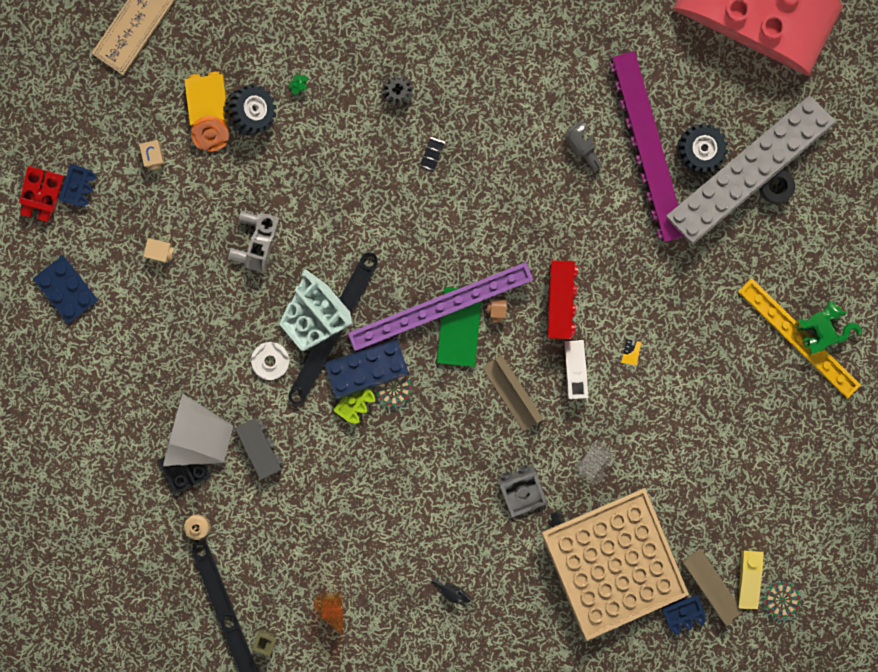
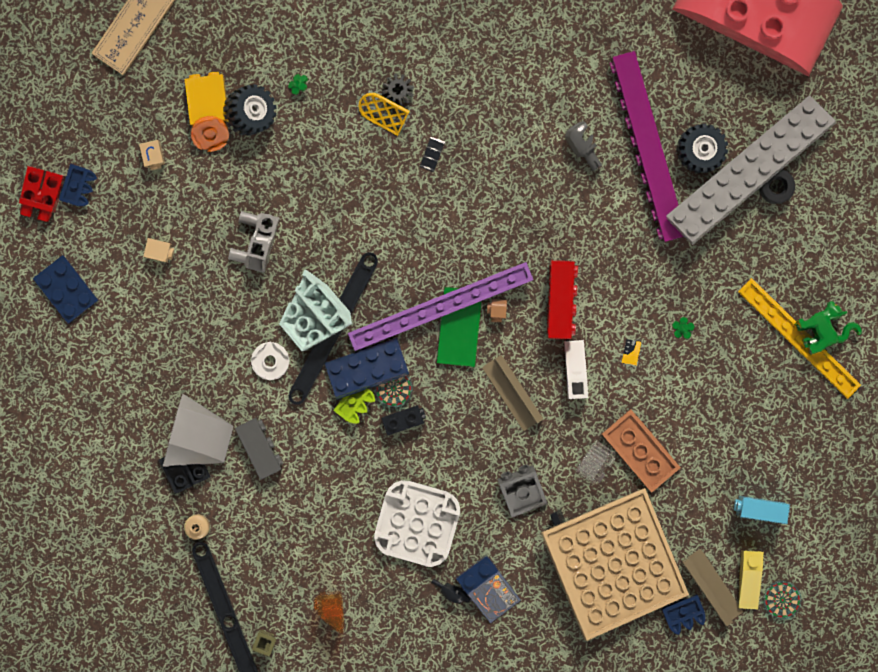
none -> yellow window [358,93,410,136]
none -> white plate [374,480,460,567]
none -> black brick [381,405,426,436]
none -> dark blue slope [456,554,521,623]
none -> nougat plate [602,409,681,493]
none -> green plant [672,317,695,339]
none -> medium azure brick [733,496,790,524]

